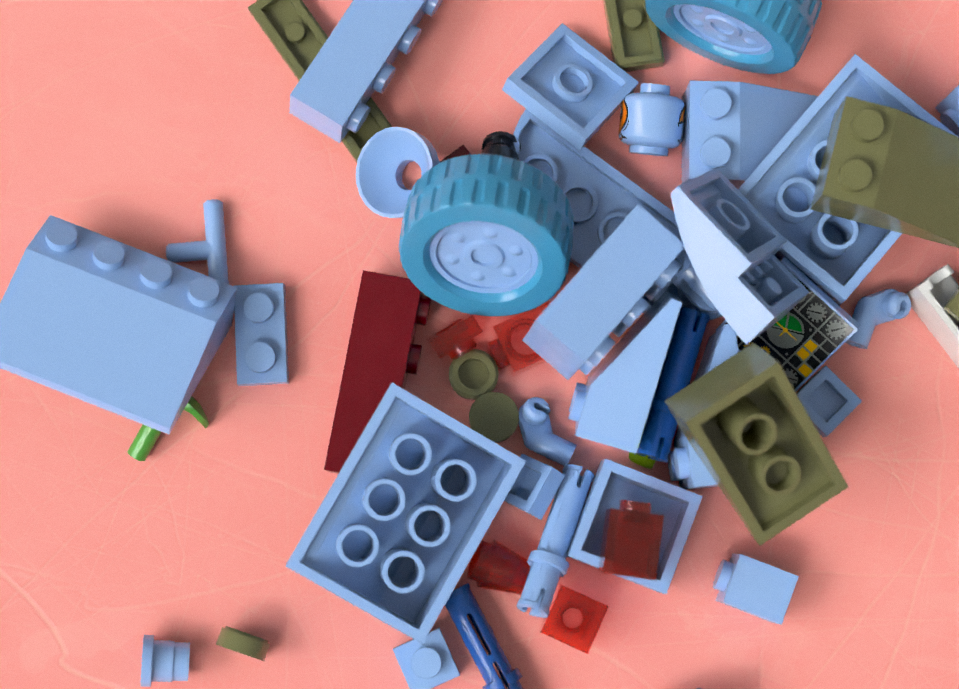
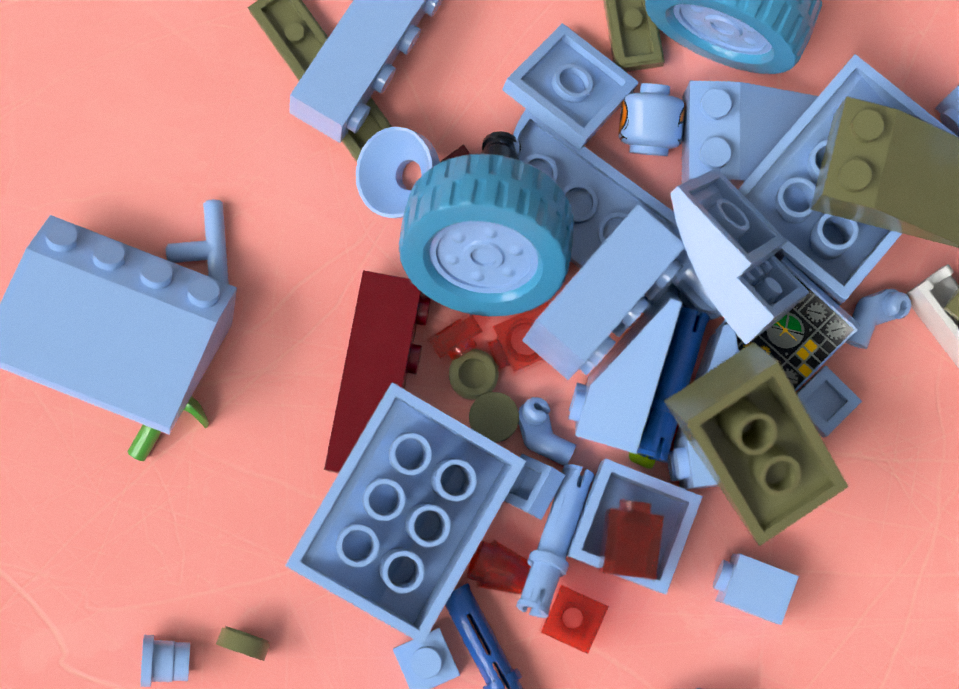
light blue plate [233,283,289,386] -> none

